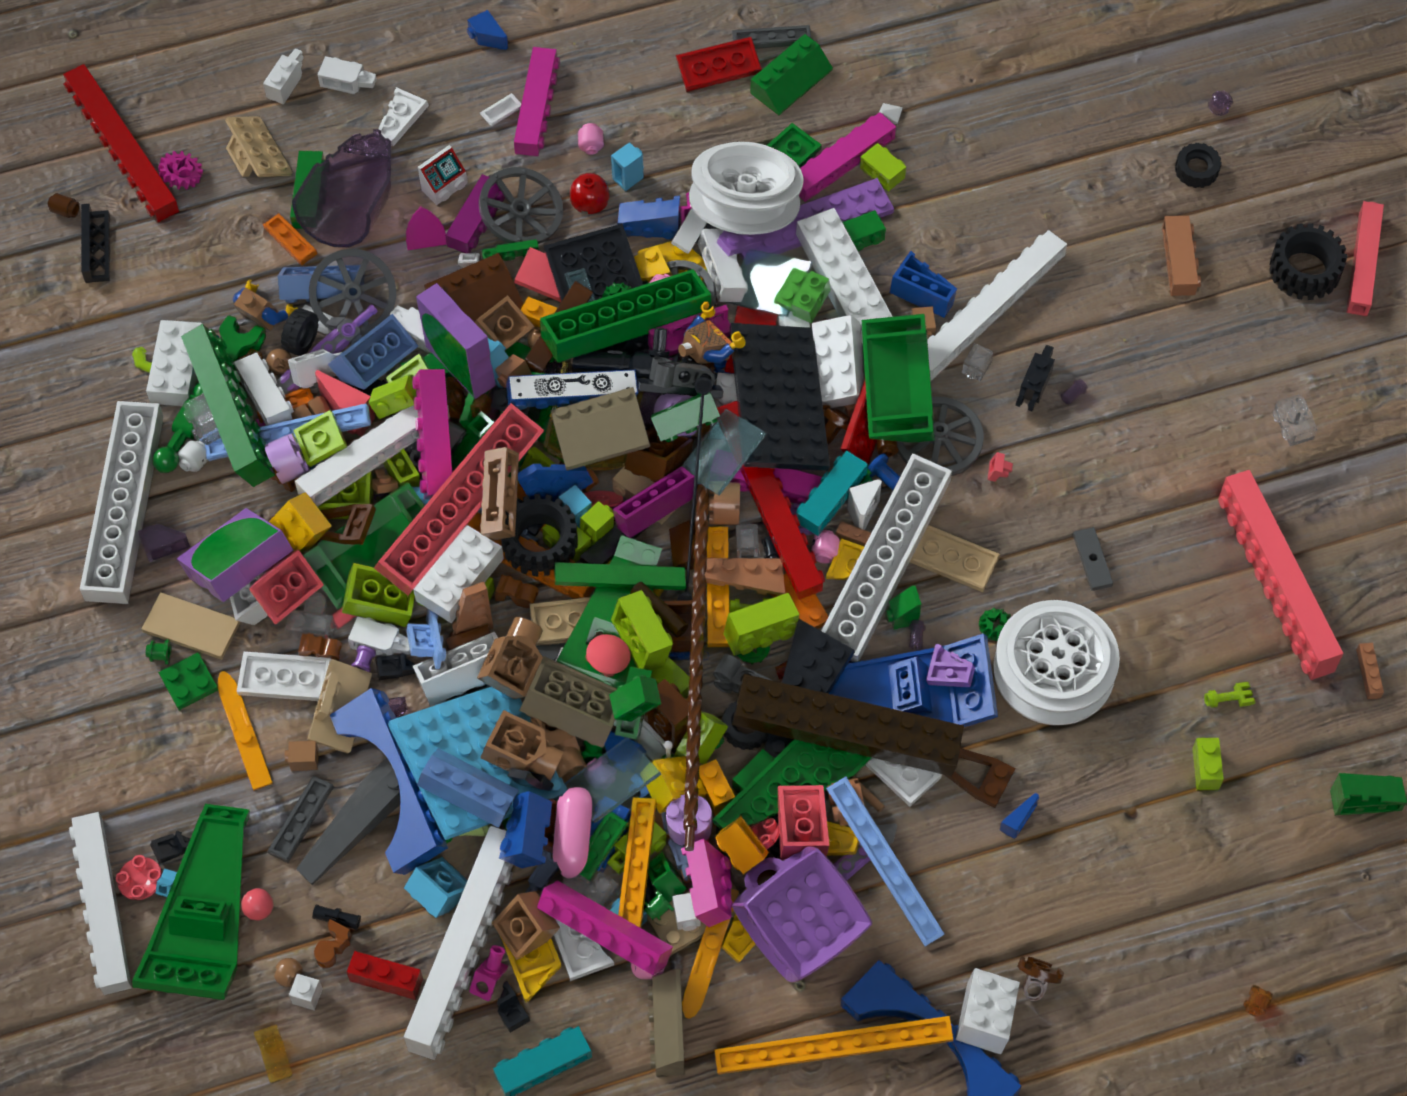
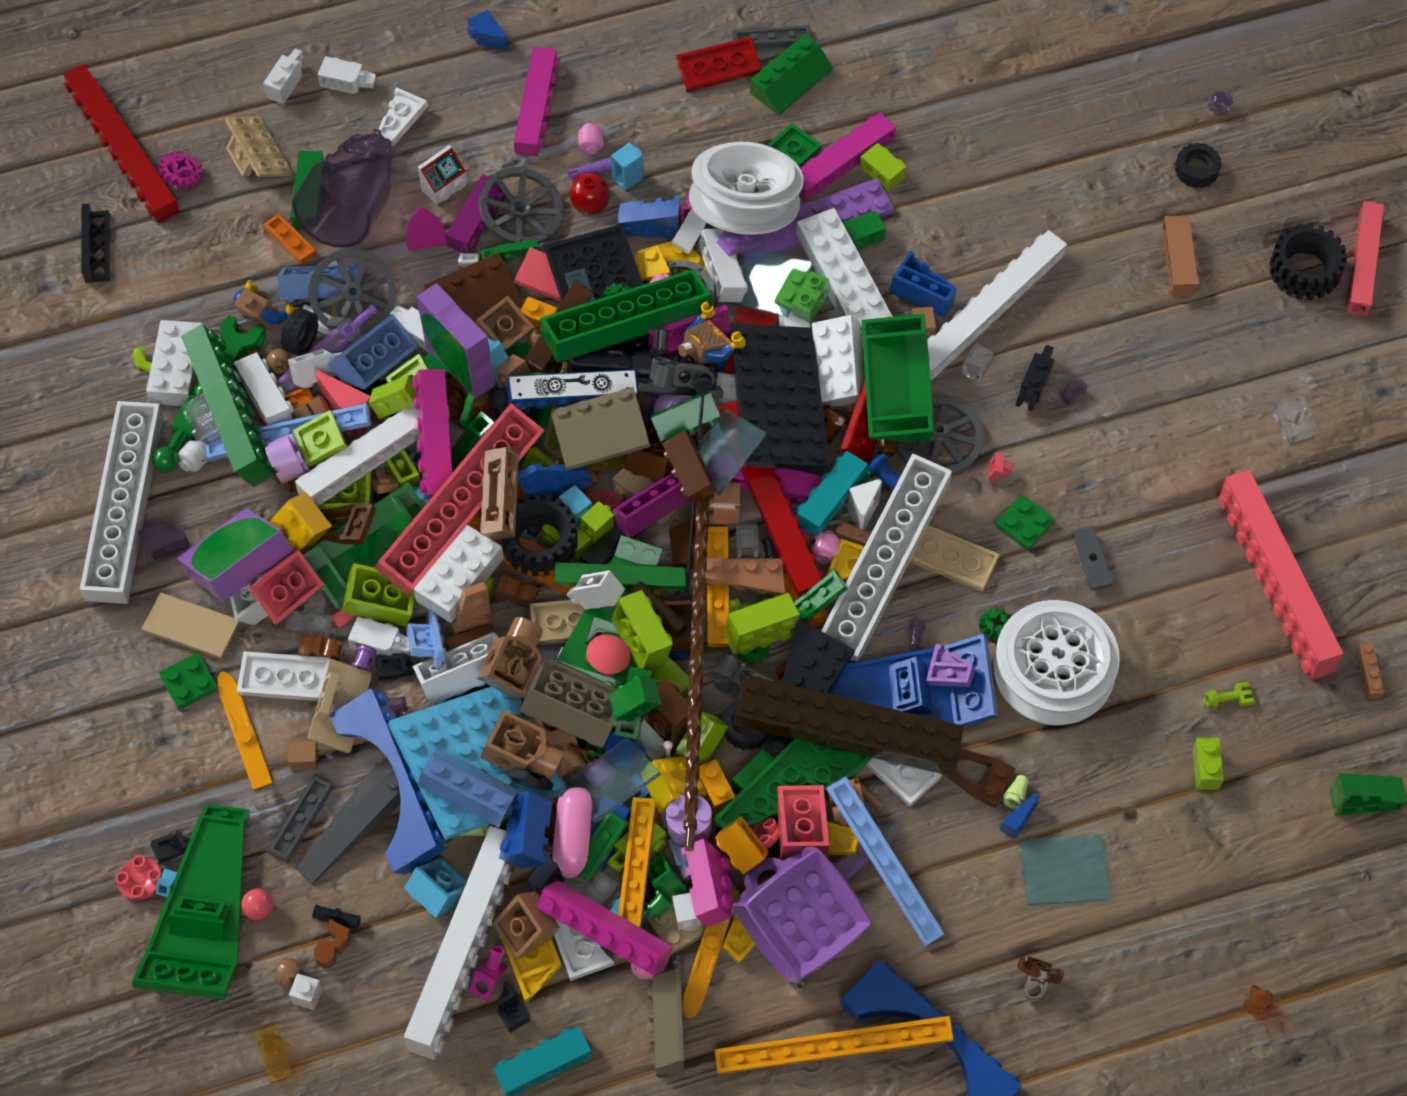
reddish brown brick [48,193,80,218] -> none
white brick [69,812,132,995] -> none
green brick [146,639,172,665] -> none
red brick [346,951,423,1000] -> none
white tile [480,93,521,127] -> none
white slope [879,103,903,125] -> none
green slope [885,585,922,630] -> none
white brick [956,968,1020,1055] -> none
none -> white hinge [566,570,625,610]
none -> reddish brown hand [567,743,598,763]
none -> medium lavender pin [568,157,612,182]
none -> reddish brown brick [663,430,717,503]
none -> green plate [794,570,848,622]
none -> green plate [995,494,1056,551]
none -> yellowish green cone [1003,775,1029,810]
none -> clear light blue piece [1019,834,1110,906]

